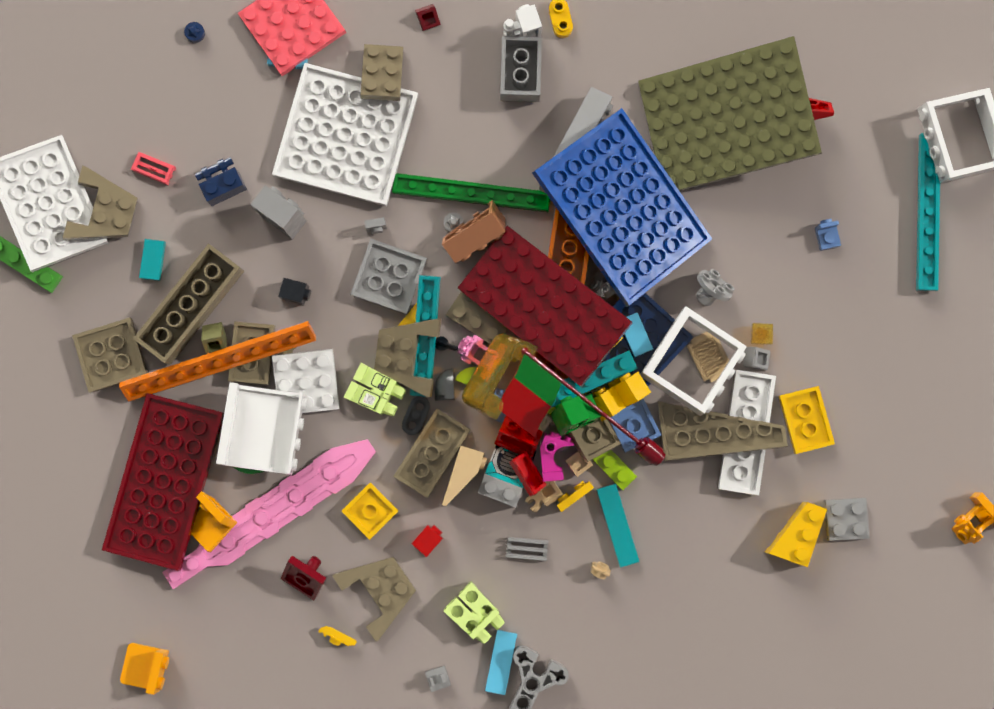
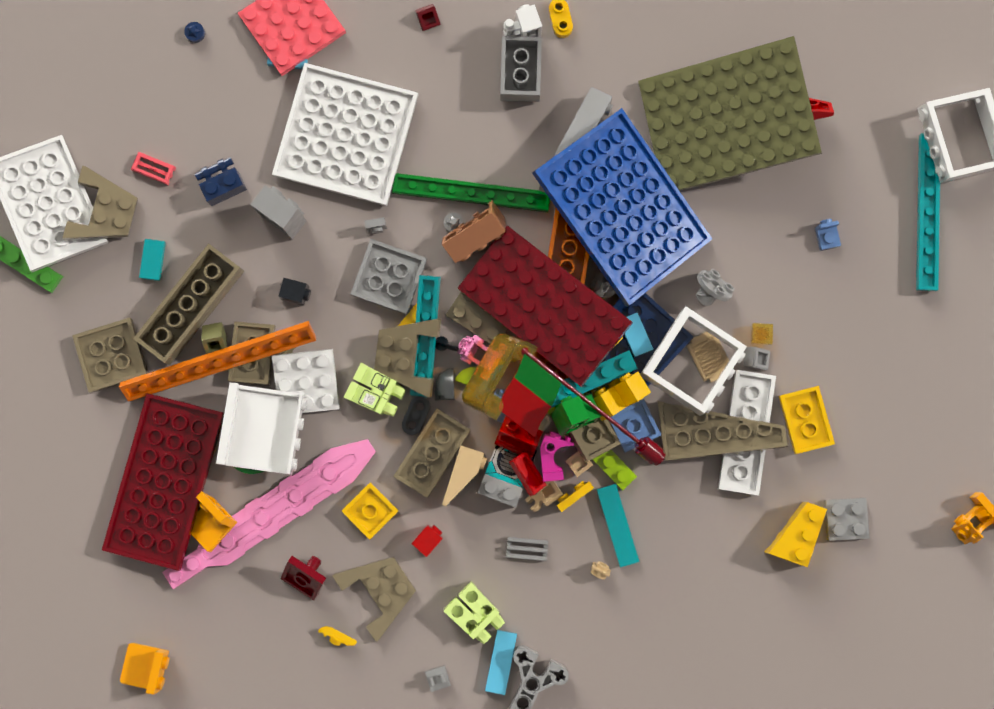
dark tan plate [360,44,403,101] -> none

